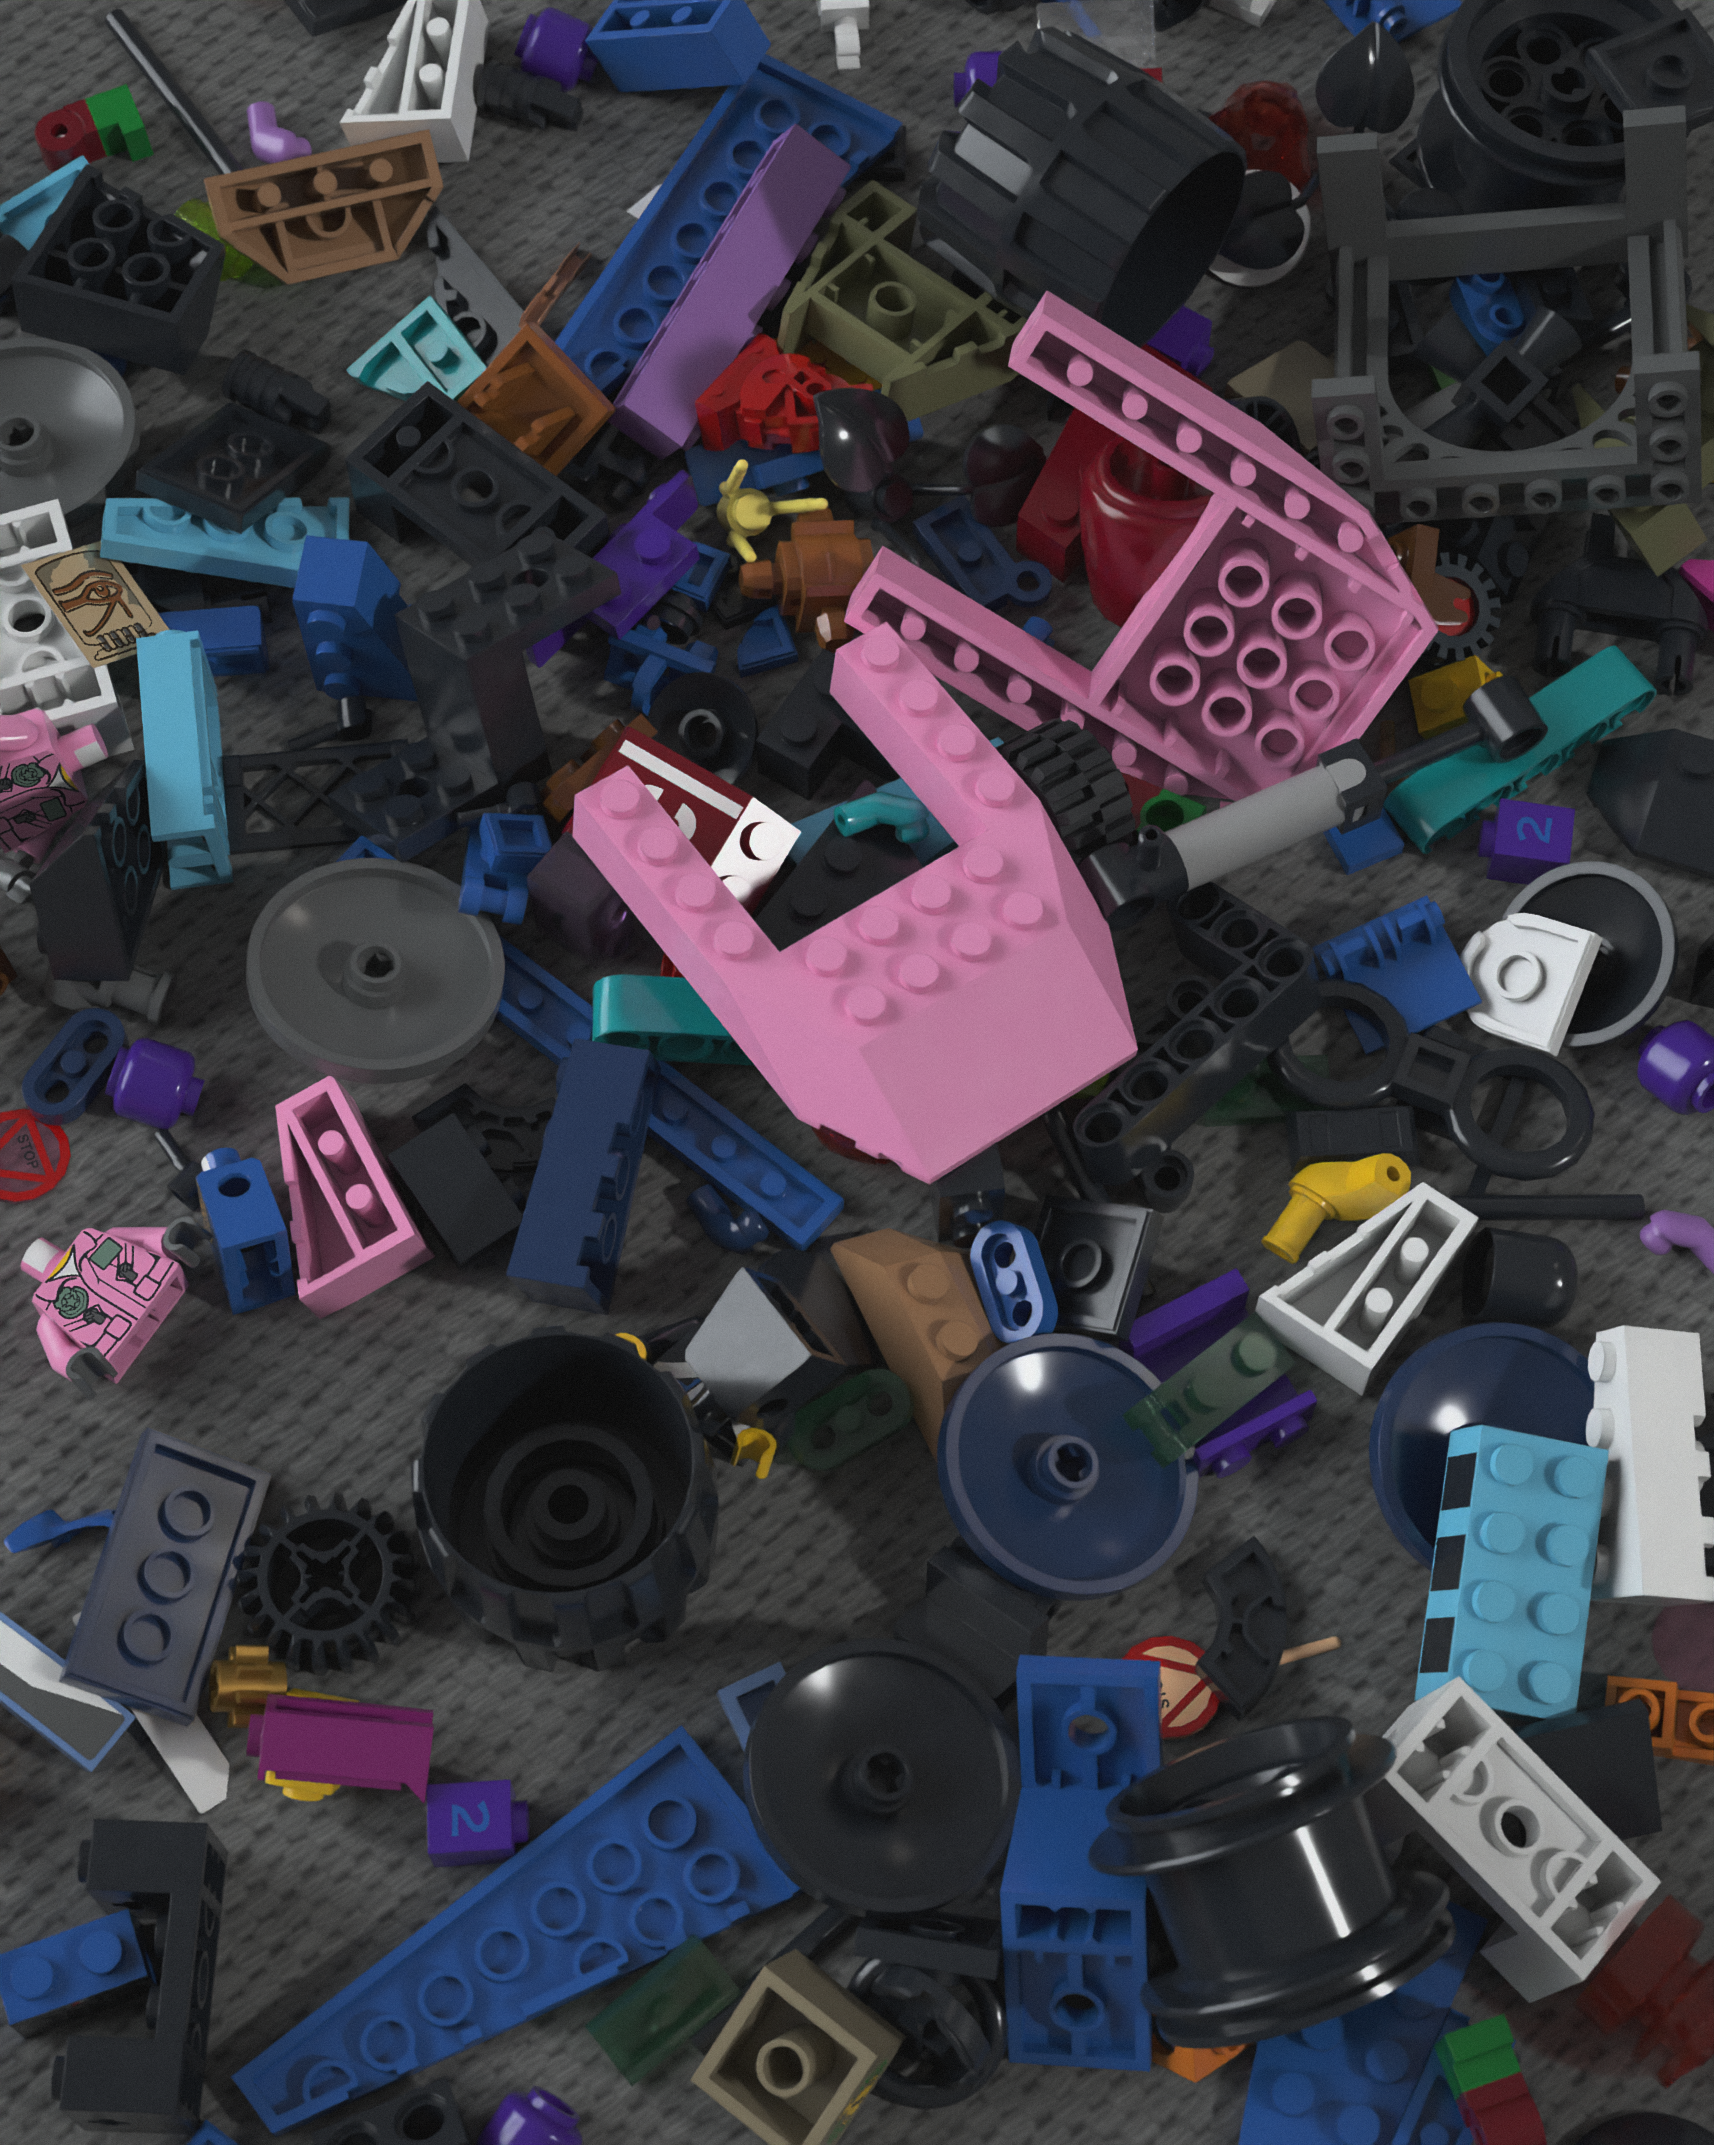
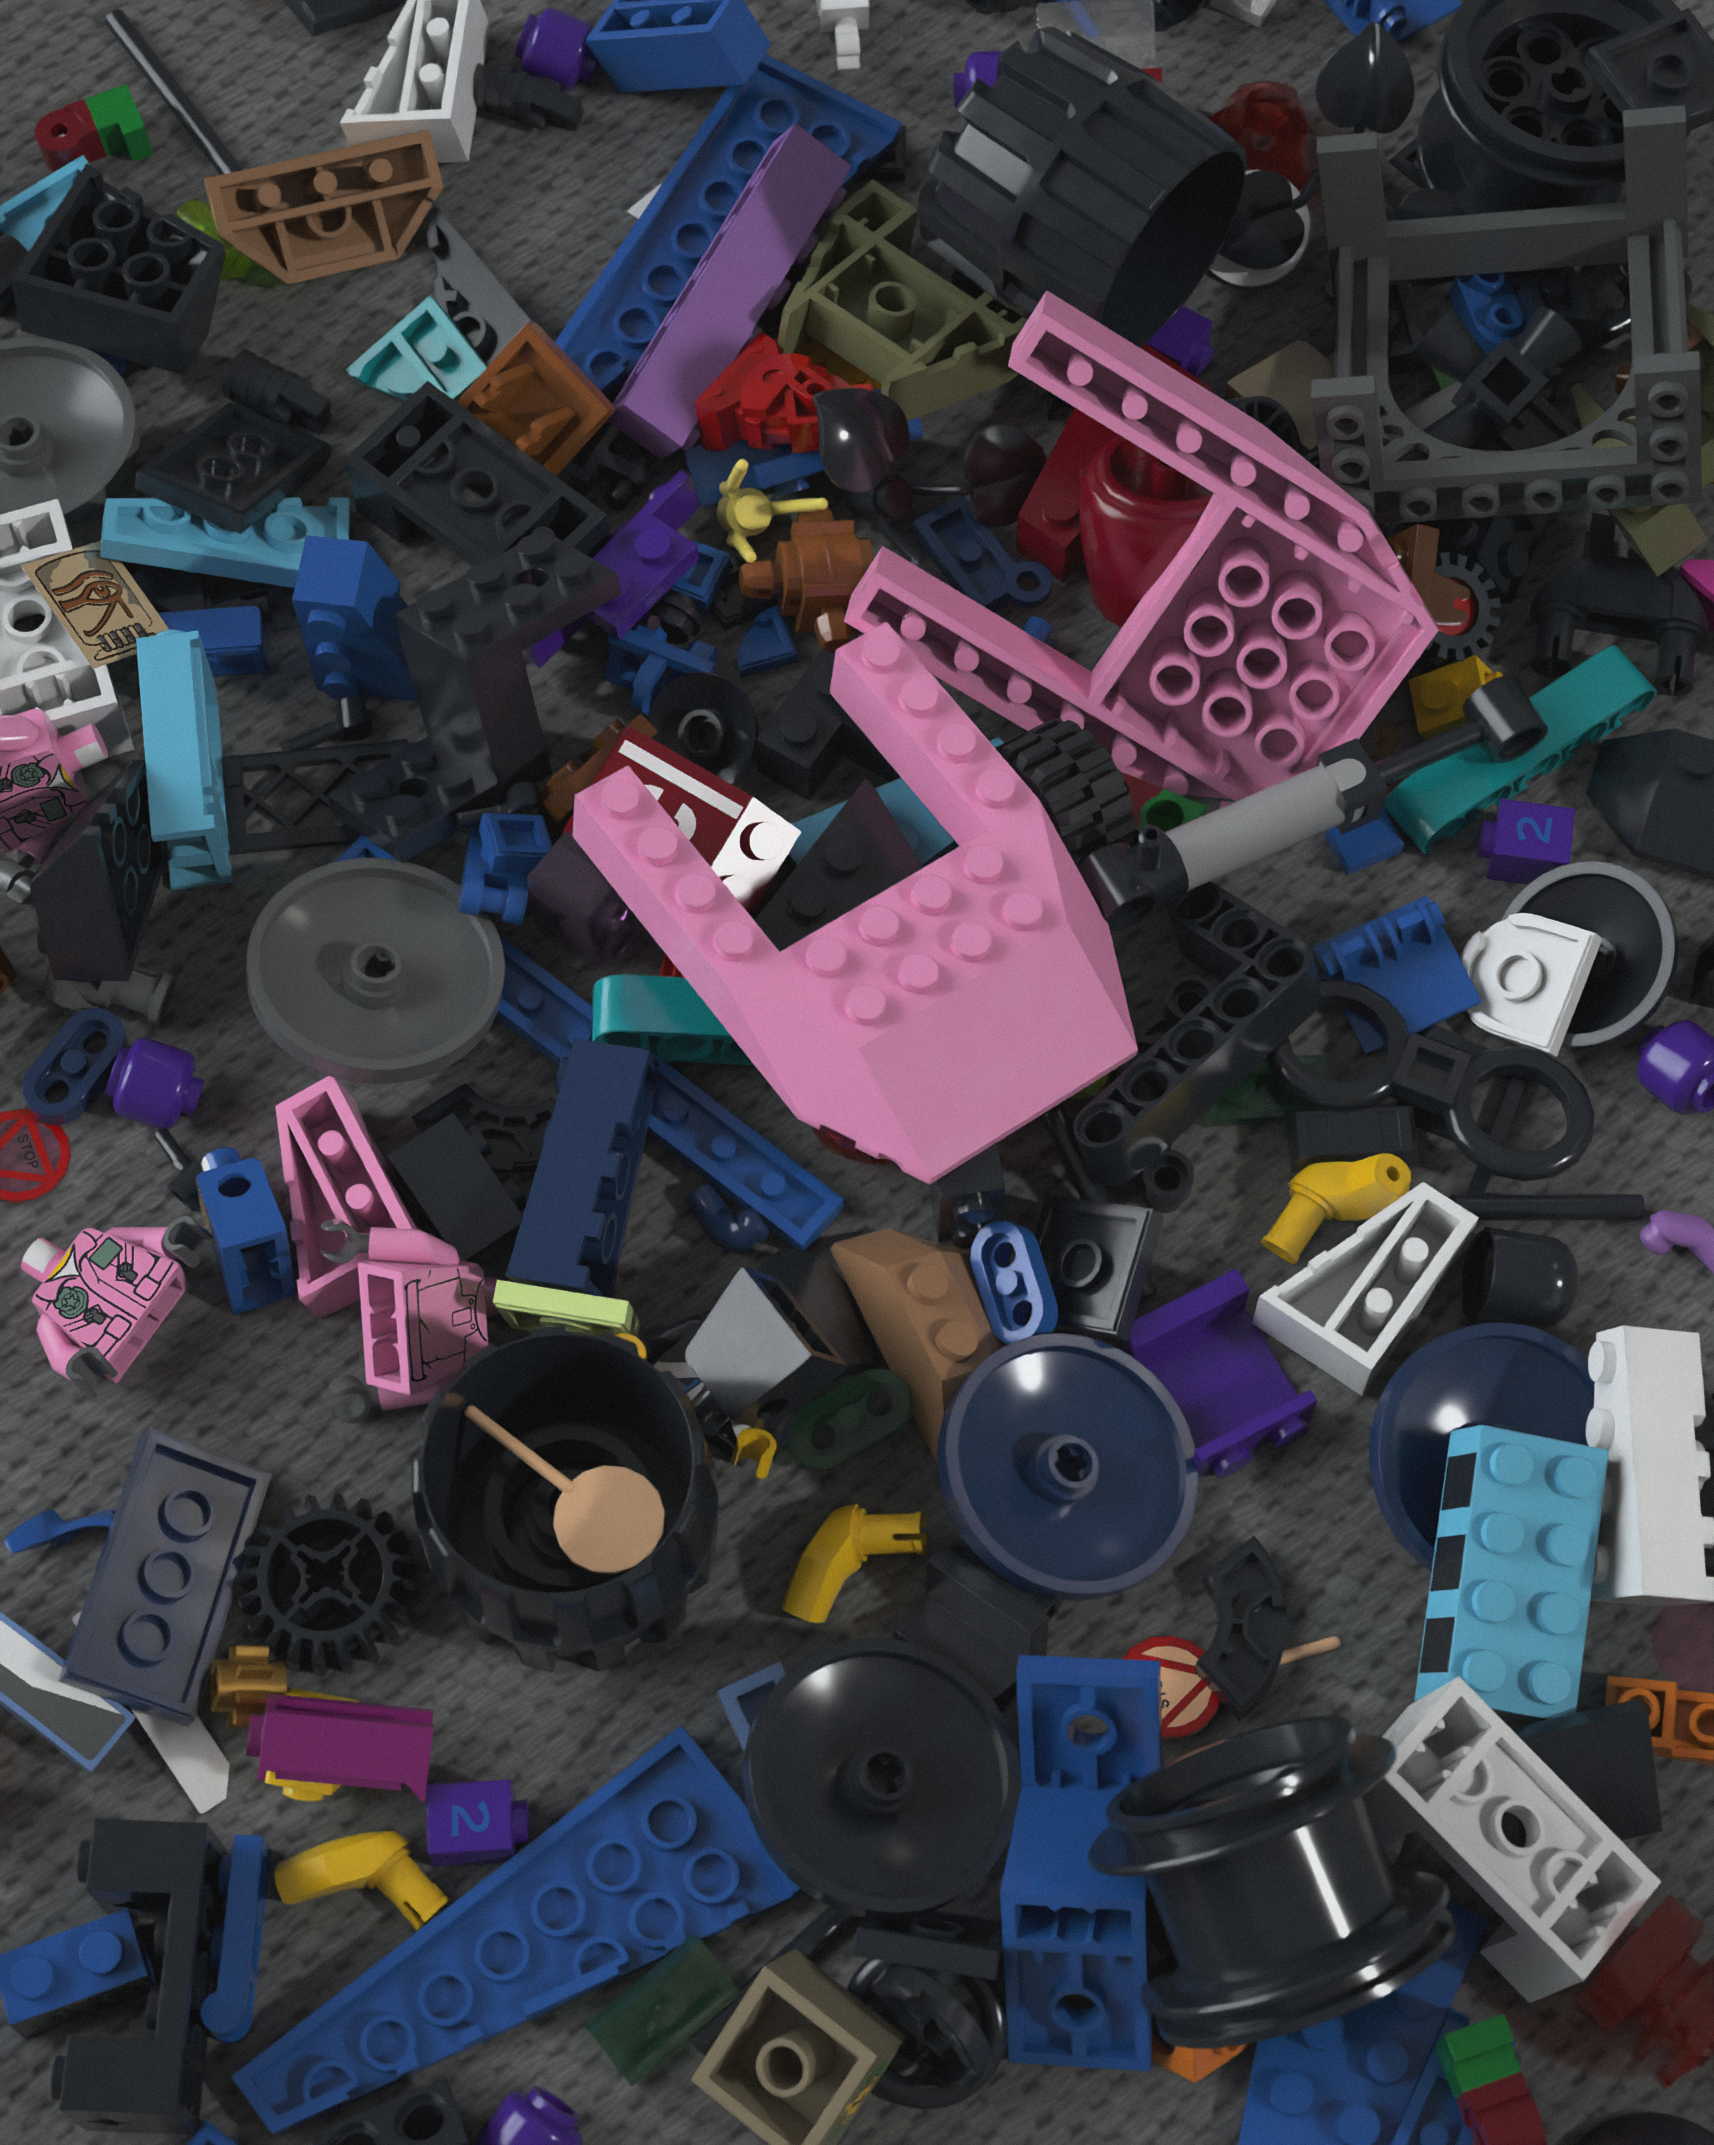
medium lavender arm [247,102,311,164] -> none
nougat piece [518,242,592,328] -> none
teal arm [834,791,930,844] -> none
clear green plate [1121,1311,1297,1469] -> none
none -> blue plate [200,1834,271,2045]
none -> yellow arm [274,1831,451,1931]
none -> bright pink torso [319,1219,500,1424]
none -> light nougat piece [464,1405,665,1575]
none -> yellowish green tile [493,1280,641,1337]
none -> yellow arm [781,1504,928,1623]

